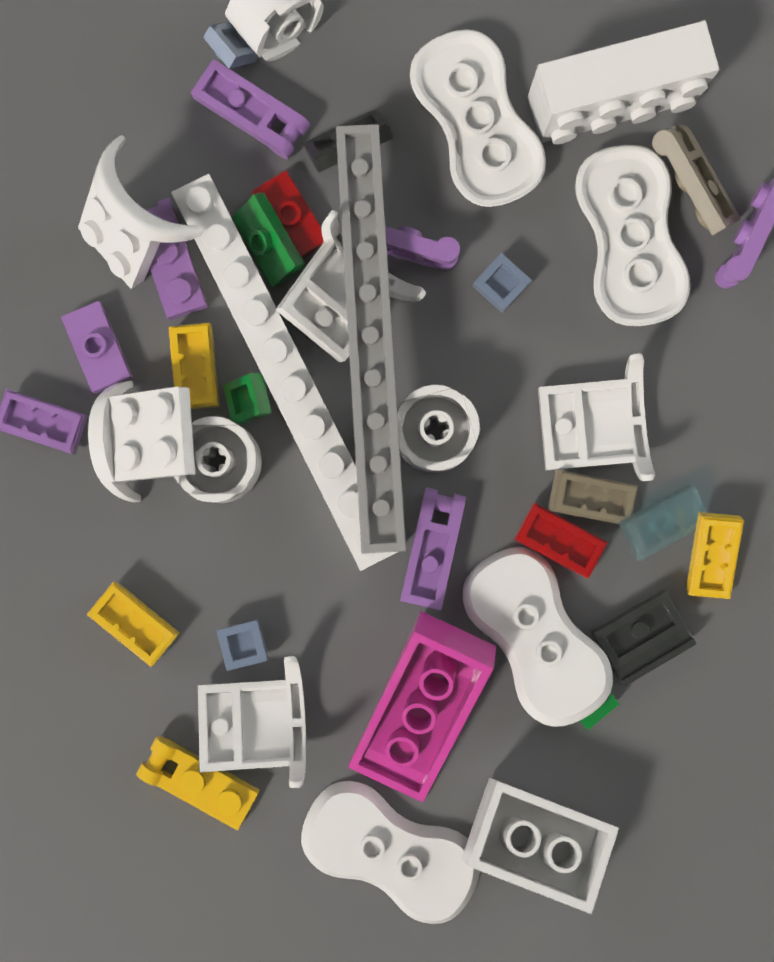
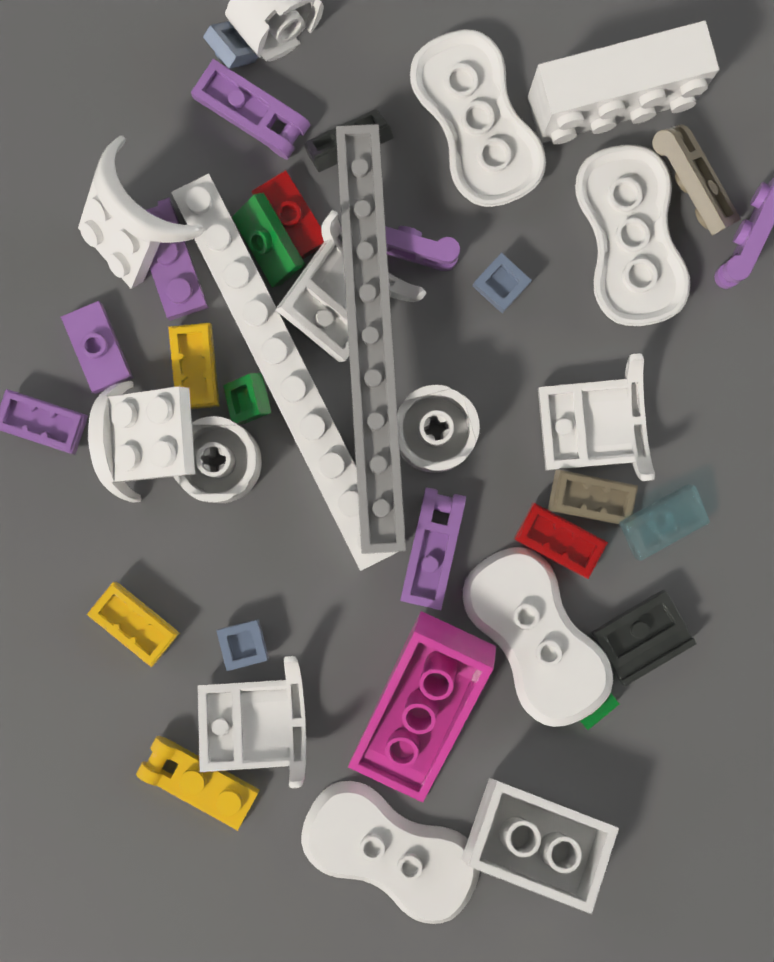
yellow plate [686,512,744,599] -> none

